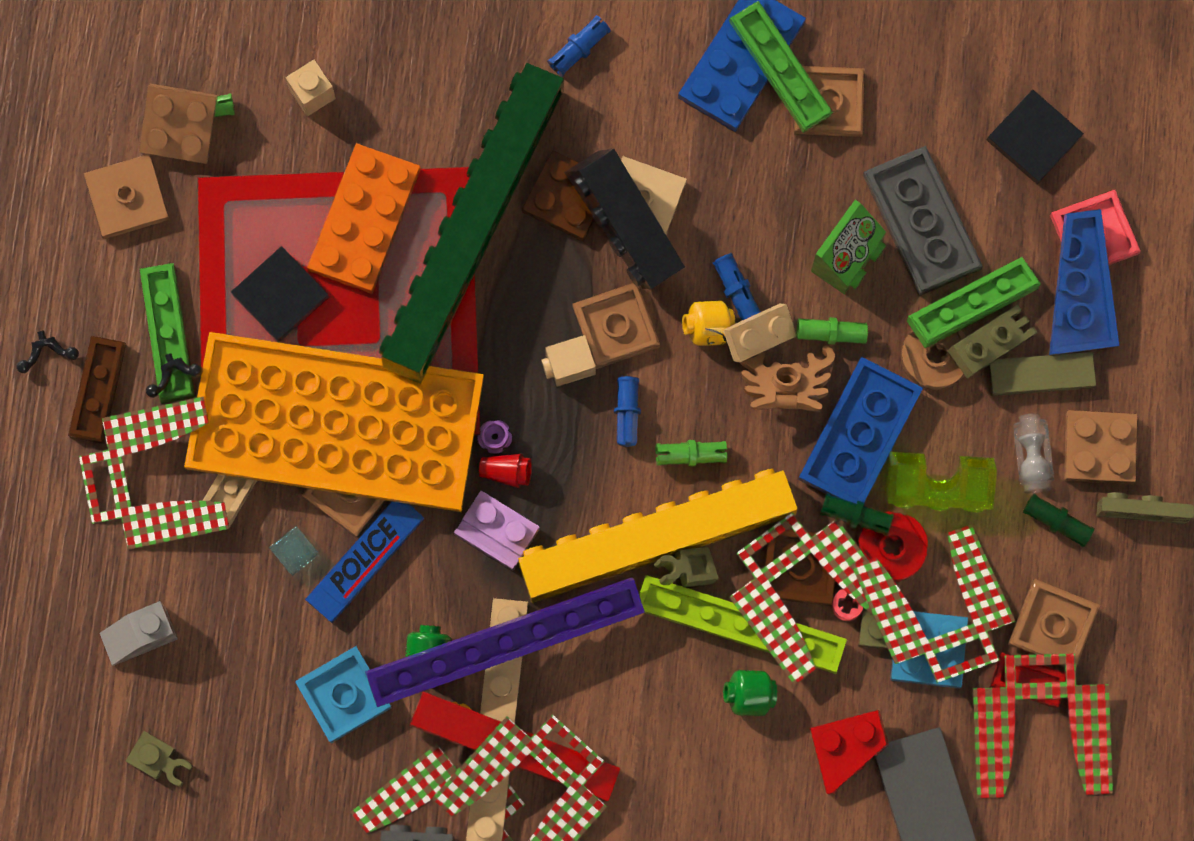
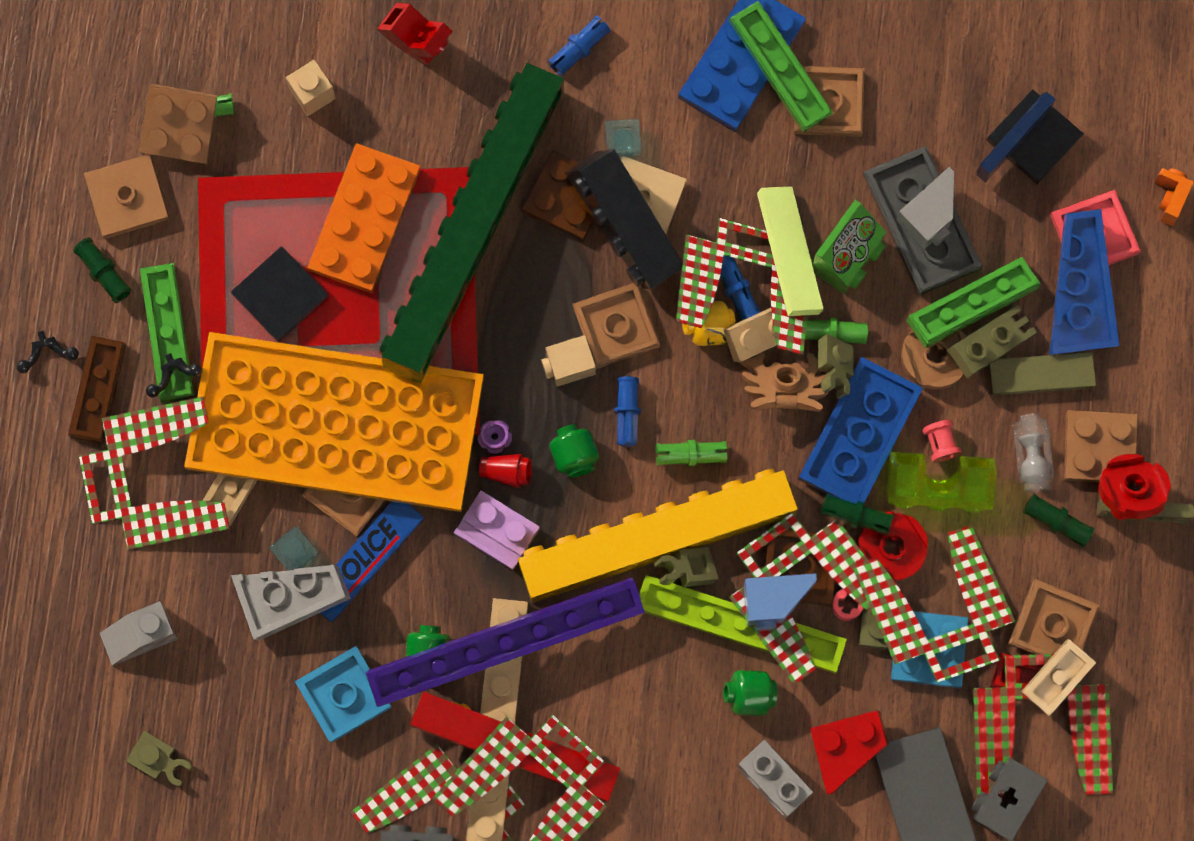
none -> dark green pin [73,238,132,303]
none -> light grey wing [231,565,351,641]
none -> red brick [377,3,452,65]
none -> green head [549,424,599,478]
none -> clear light blue plate [605,119,642,157]
none -> piece [676,218,807,355]
none -> light grey brick [737,740,813,820]
none -> medium blue slope [744,574,817,631]
none -> yellowish green tile [757,187,823,316]
none -> olive plate [818,334,853,399]
none -> light grey slope [896,167,954,250]
none -> coral bush [922,420,962,463]
none -> dark grey brick [971,757,1048,841]
none -> dark blue tile [977,92,1056,183]
none -> tan plate [1021,639,1096,716]
none -> red plate [1098,454,1171,520]
none -> orange bracket [1155,168,1194,227]

